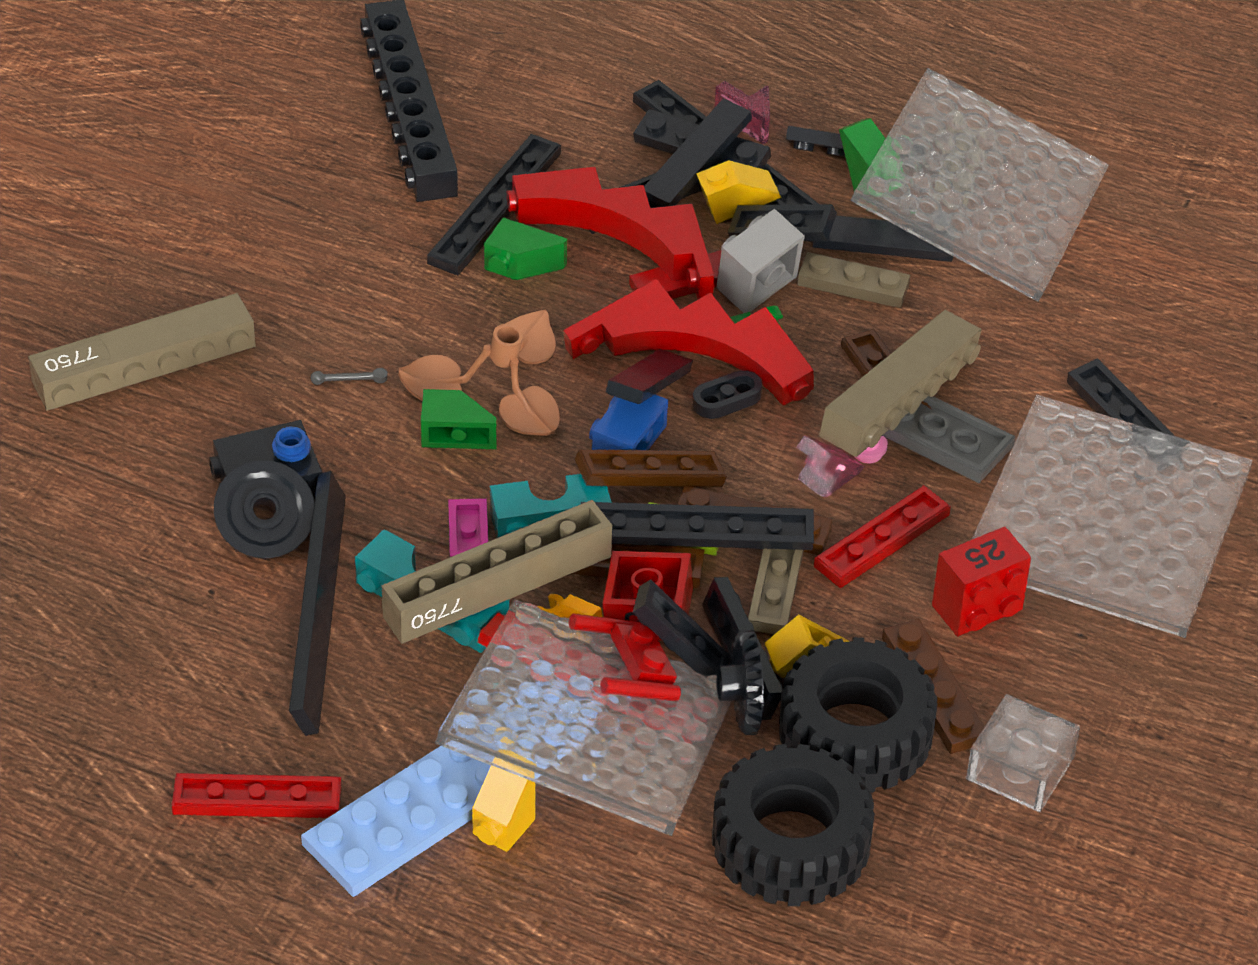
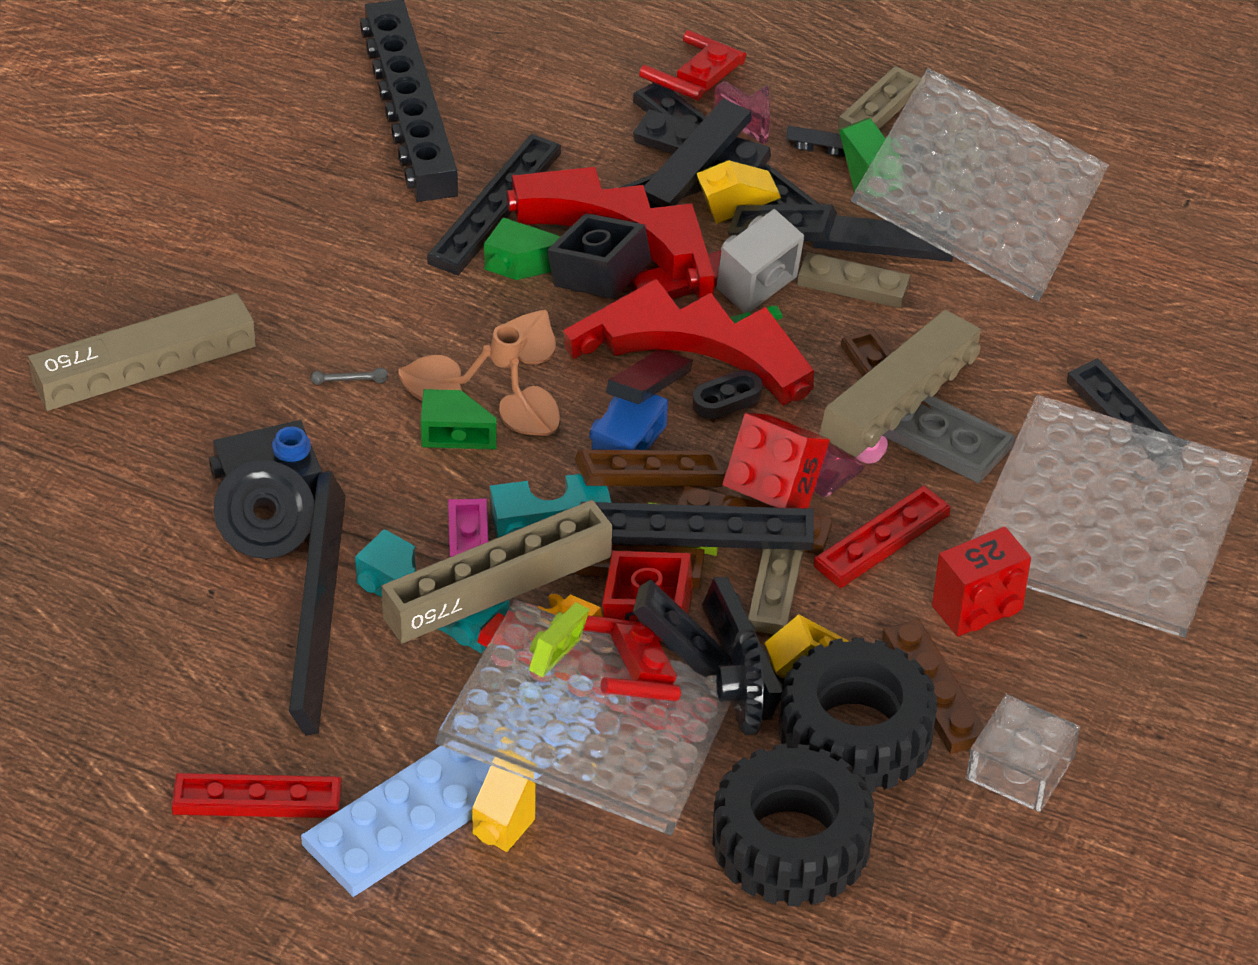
none -> lime plate [529,602,590,678]
none -> black brick [547,213,652,299]
none -> red plate [639,30,747,101]
none -> red brick [722,413,830,509]
none -> dark tan plate [838,66,923,129]

